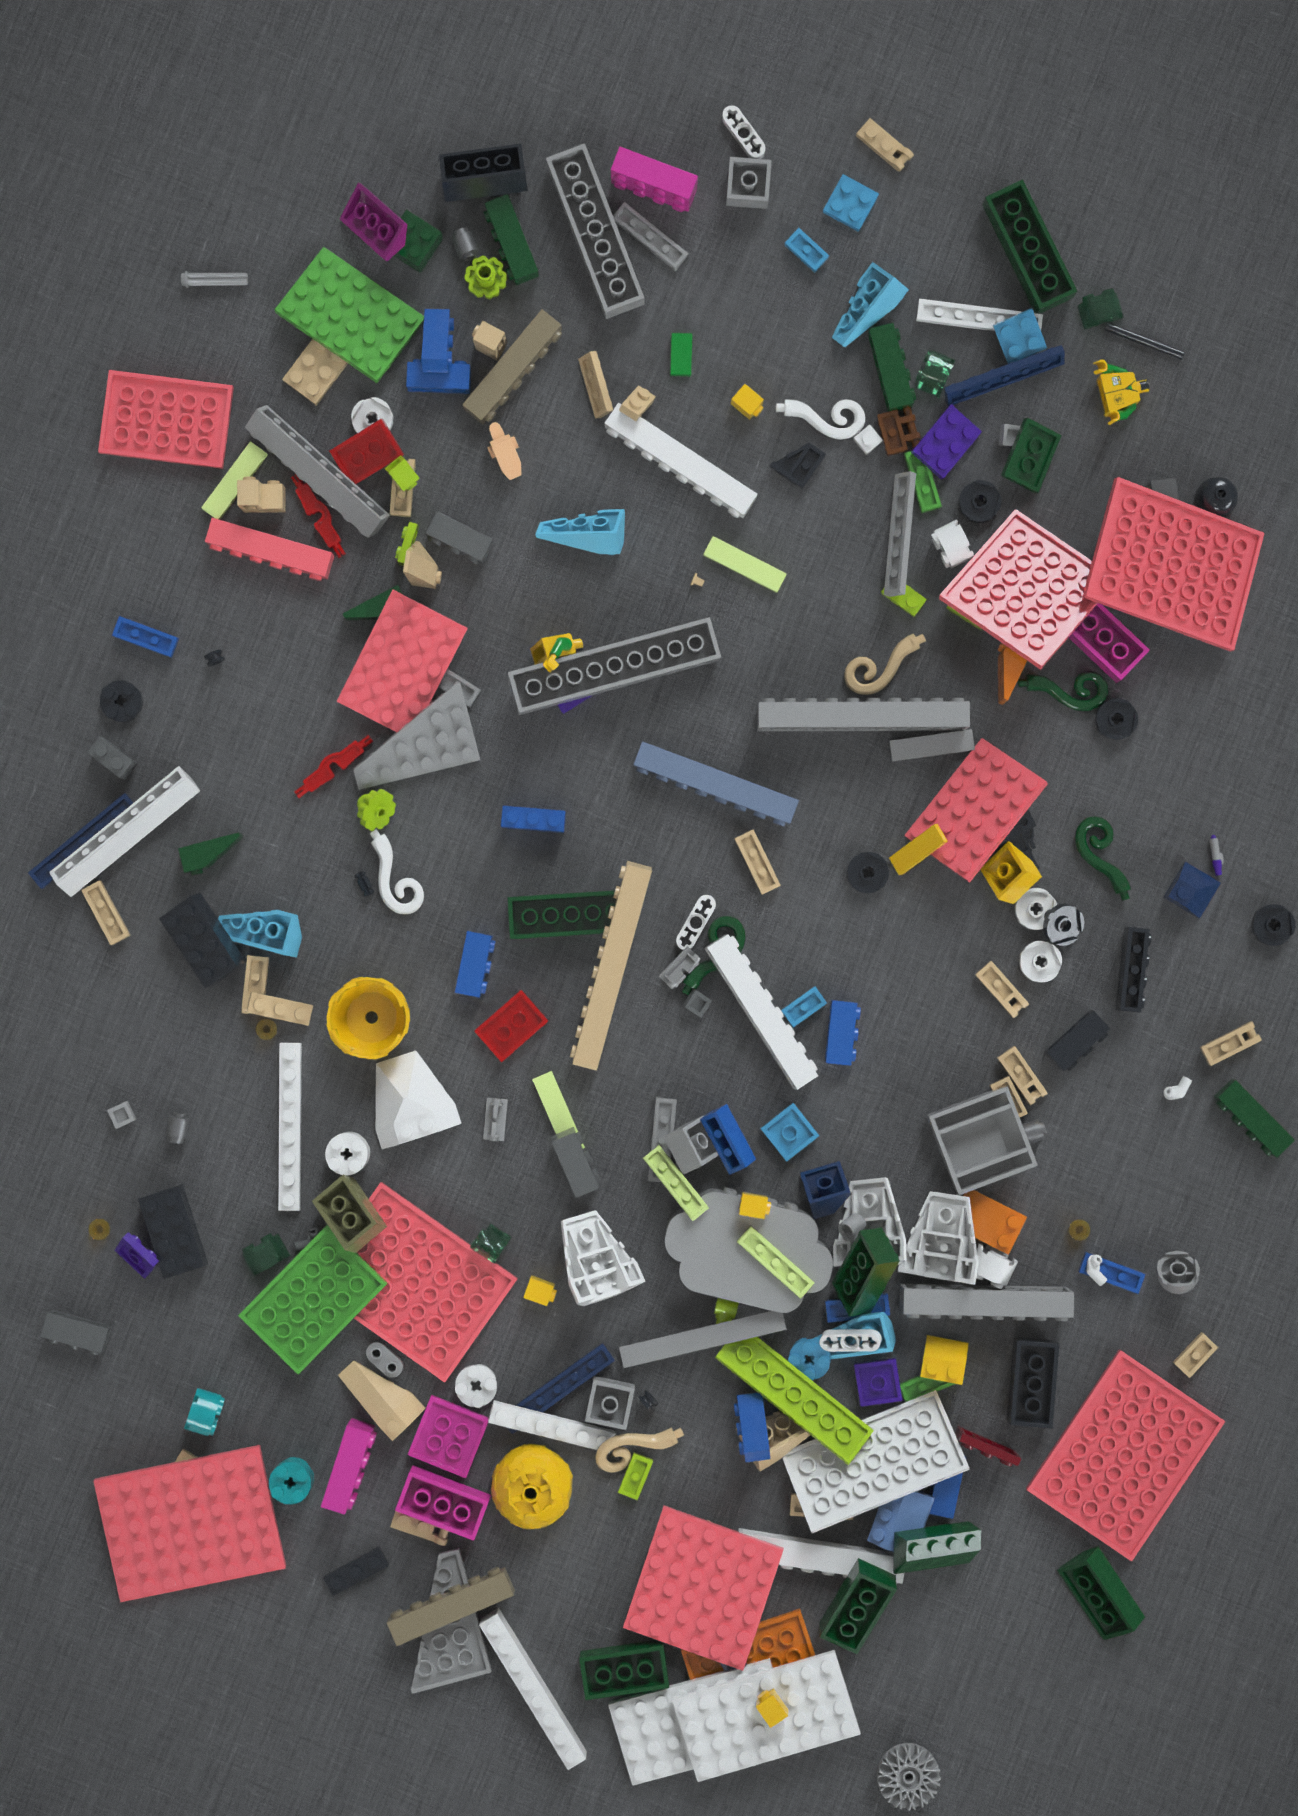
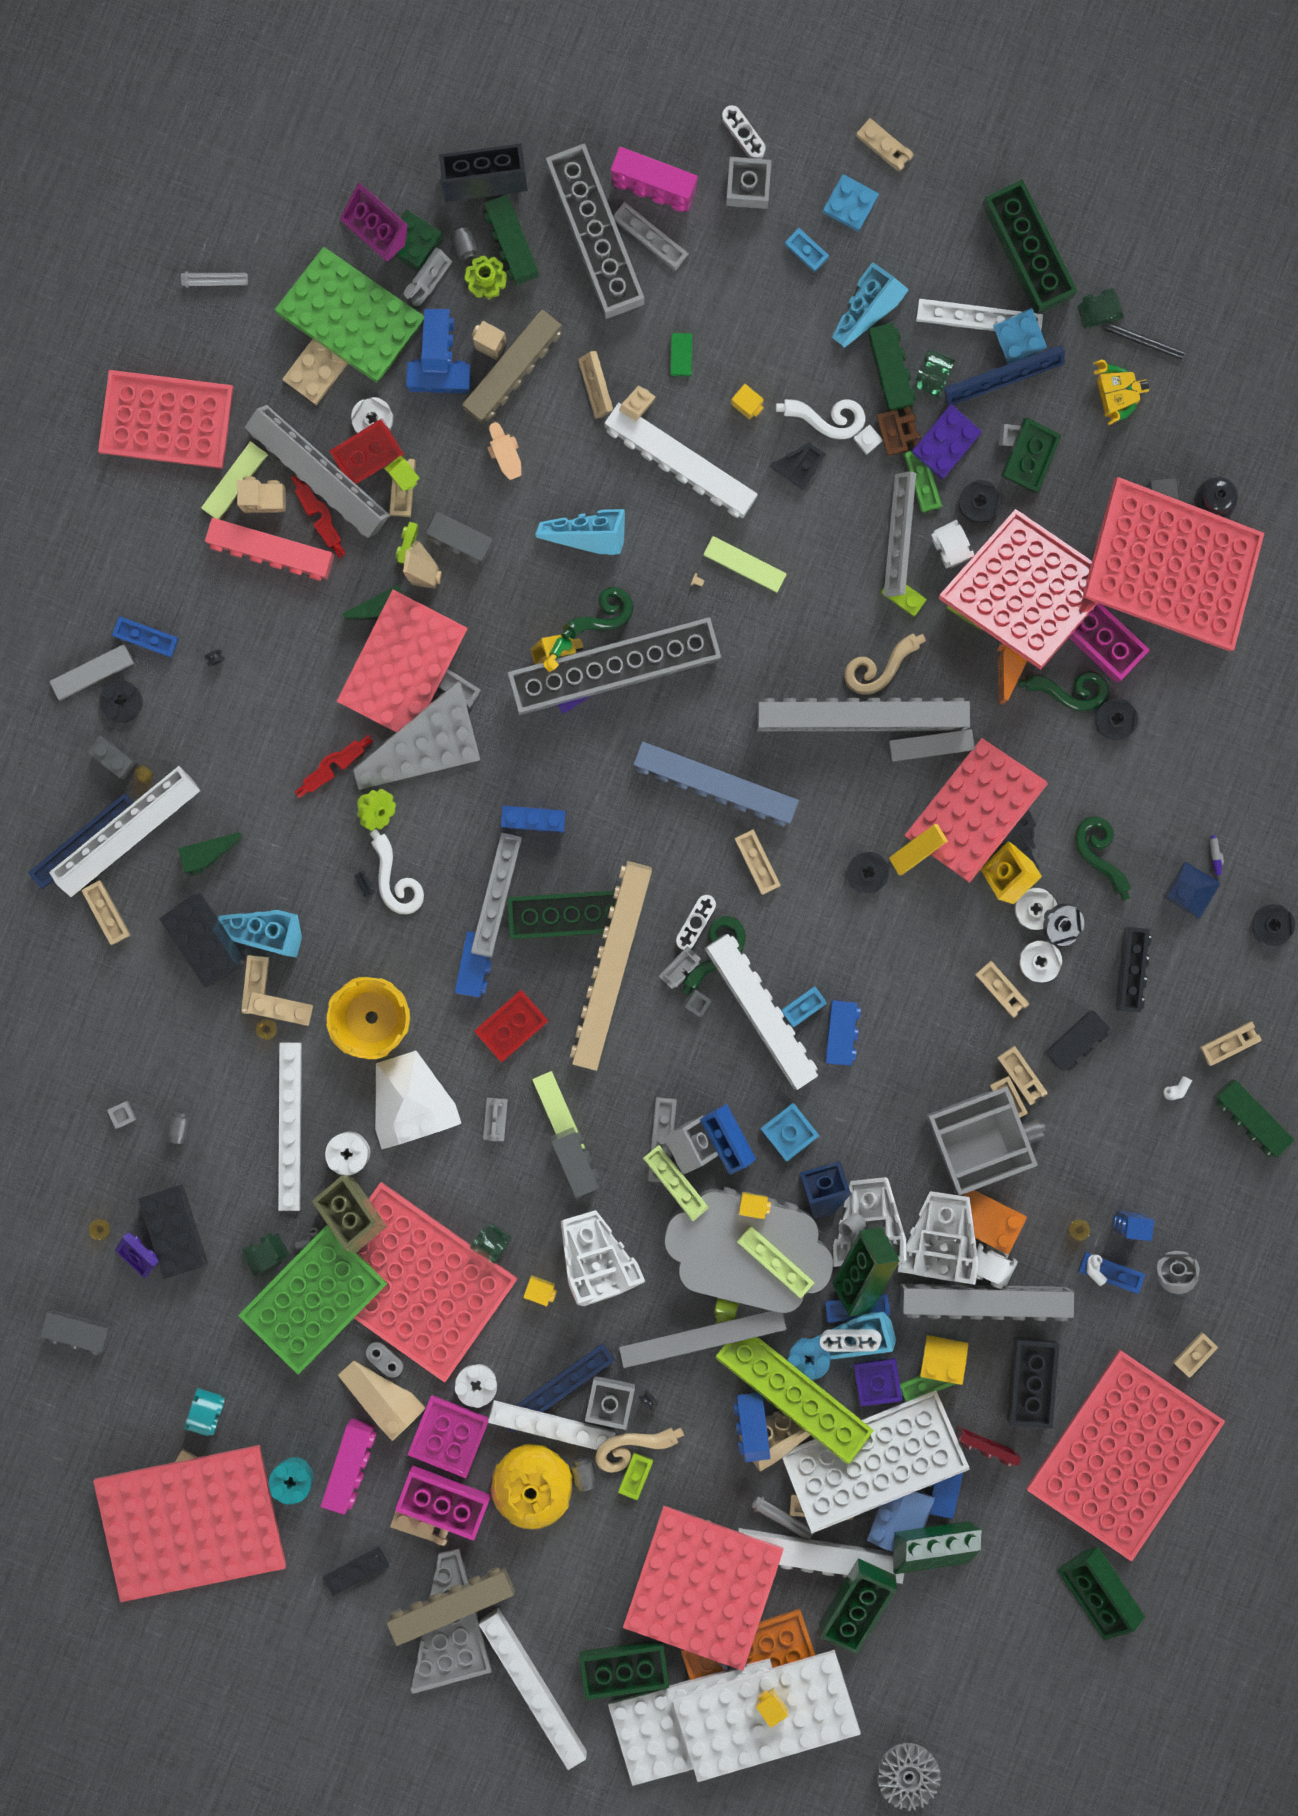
none -> light grey tile [49,644,135,700]
none -> clear yellow plate [134,765,154,784]
none -> light grey hinge [403,247,452,307]
none -> light grey plate [471,832,522,958]
none -> dark green plant [561,587,633,640]
none -> flat silver brick [571,1458,596,1492]
none -> light grey axle [751,1496,813,1540]
none -> blue brick [1112,1211,1154,1241]

